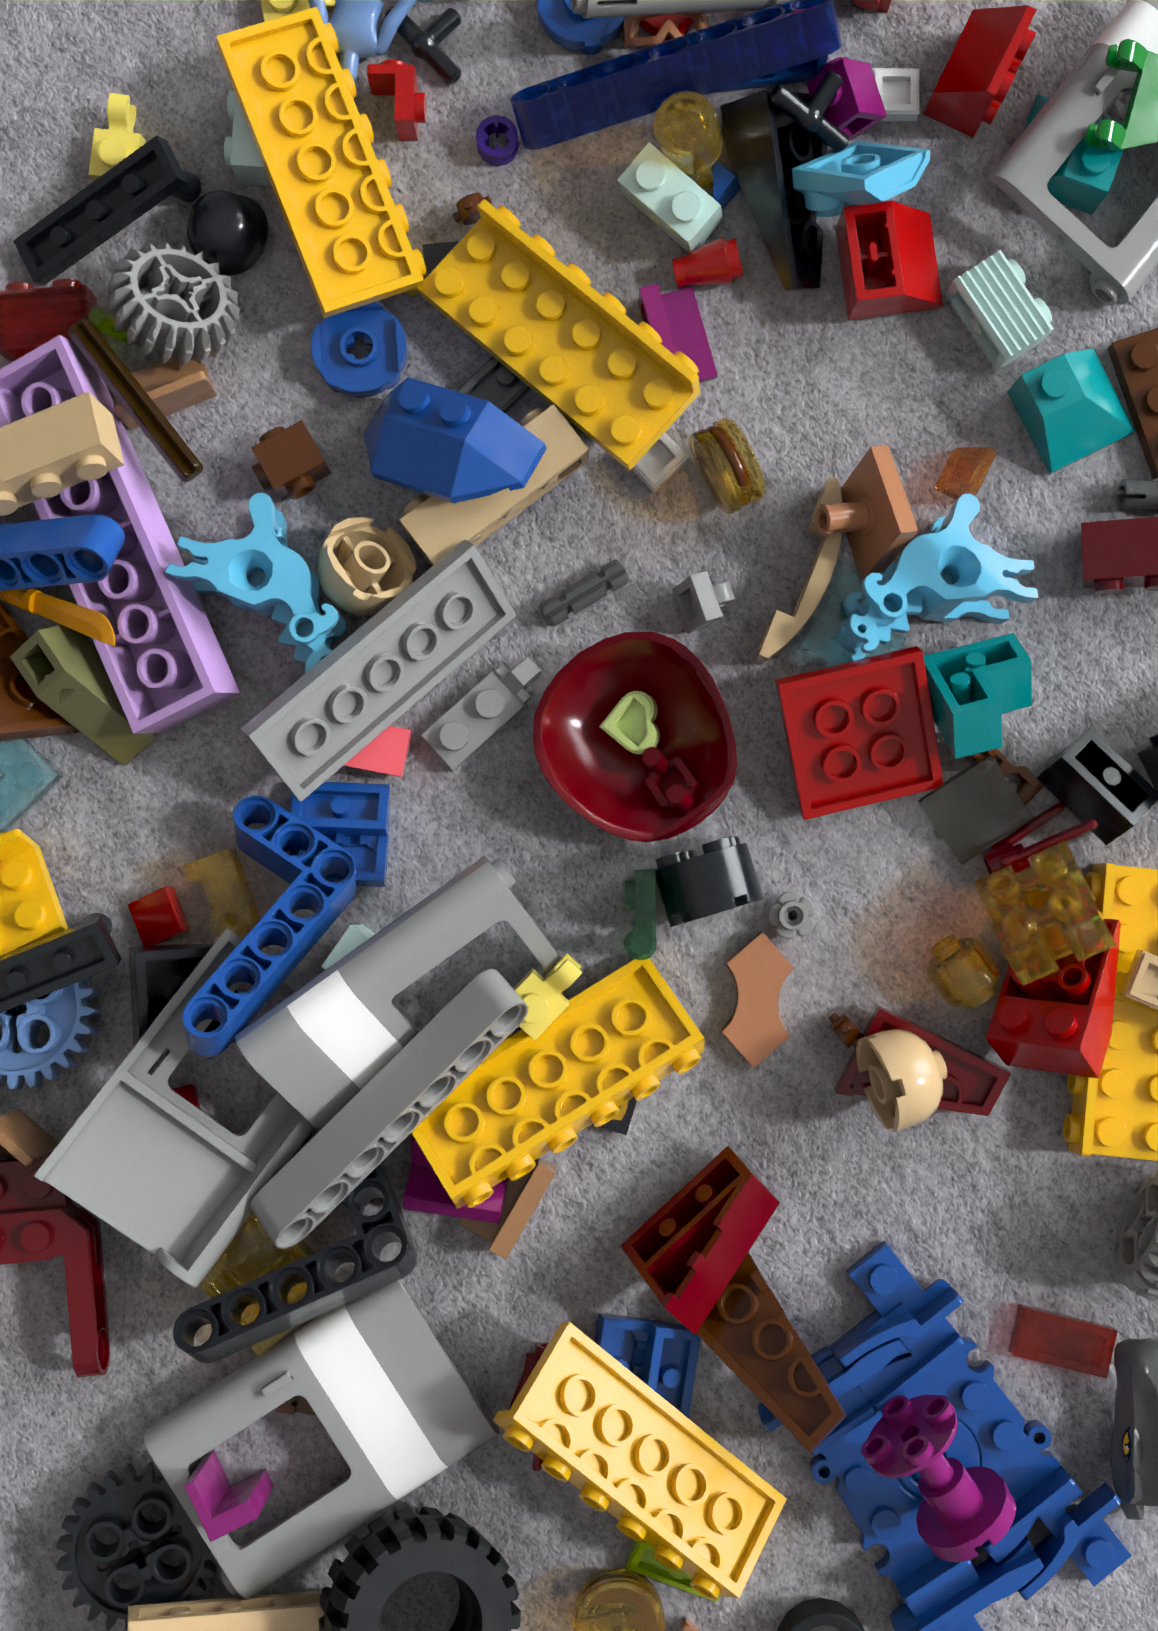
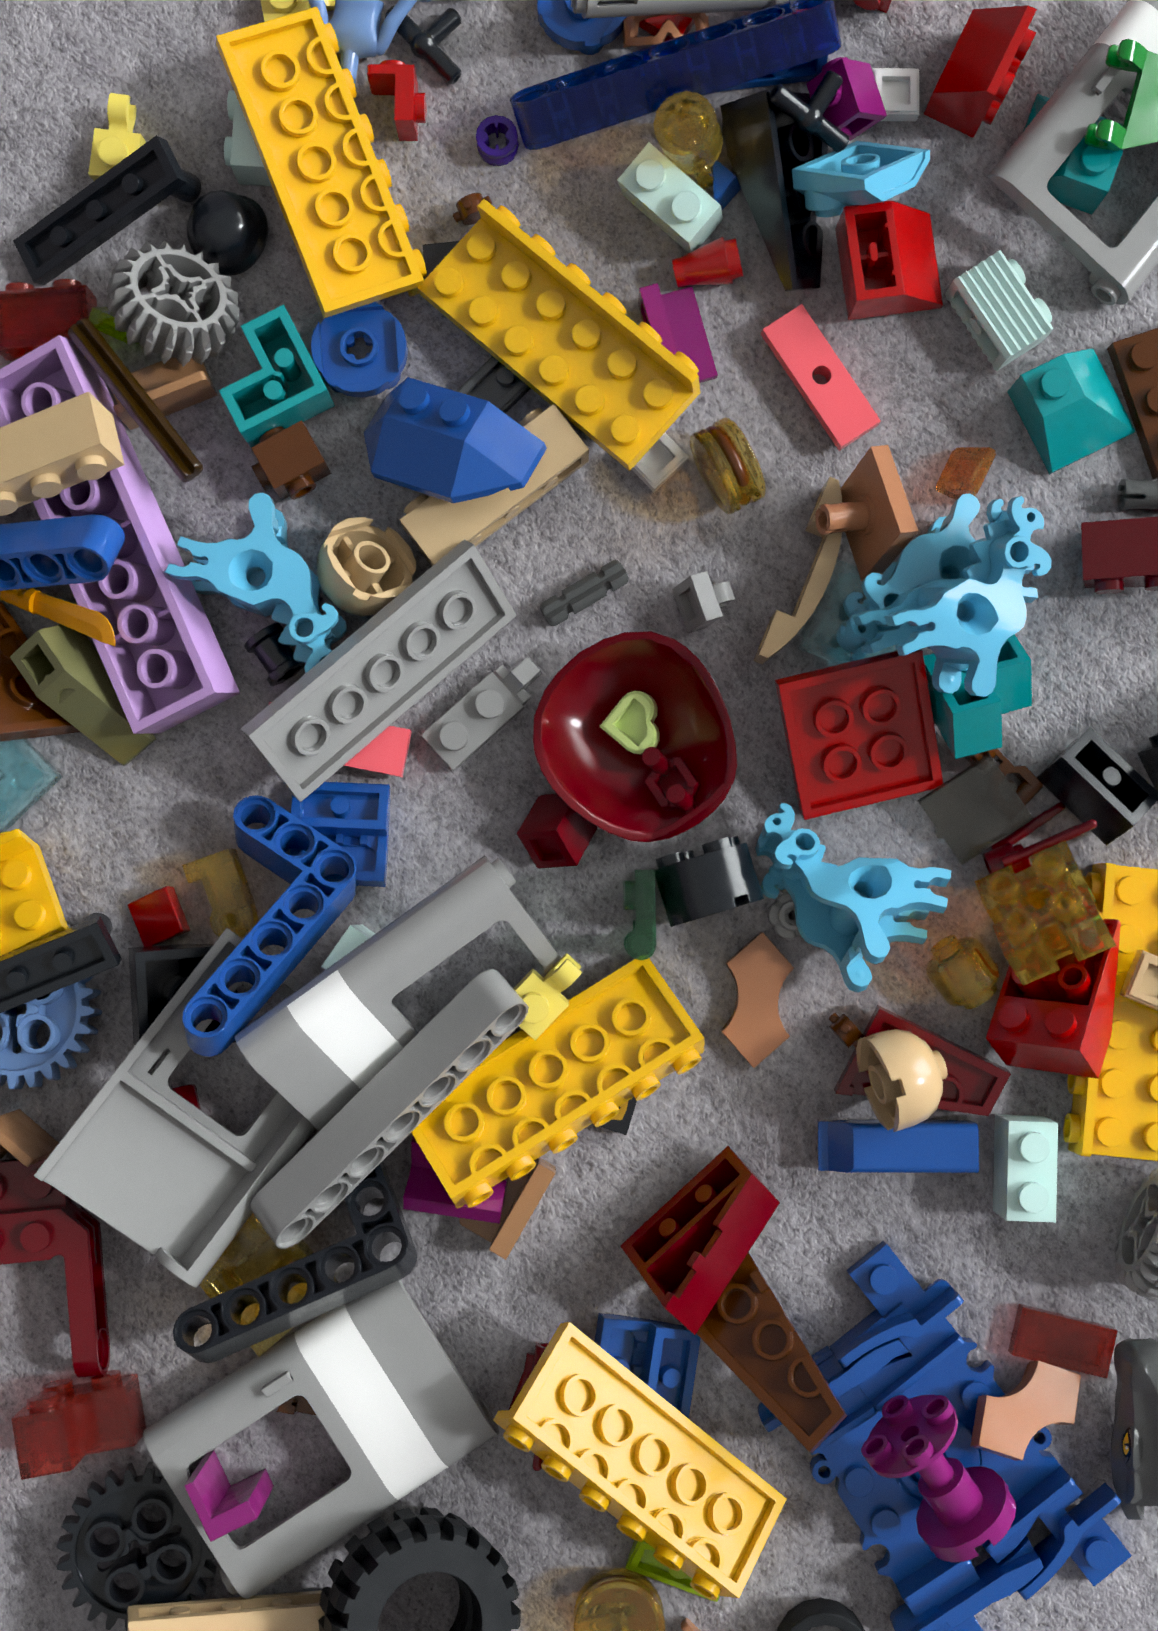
none -> clear red brick [11,1370,146,1480]
none -> teal brick [219,304,335,447]
none -> black bush [244,623,306,687]
none -> dark red panel [517,793,597,869]
none -> medium azure animal [755,803,951,993]
none -> coral tile [761,304,881,451]
none -> blue piece [818,1120,979,1173]
none -> medium azure animal [852,496,1052,697]
none -> tile [970,1360,1081,1461]
none -> light aqua brick [993,1114,1058,1223]

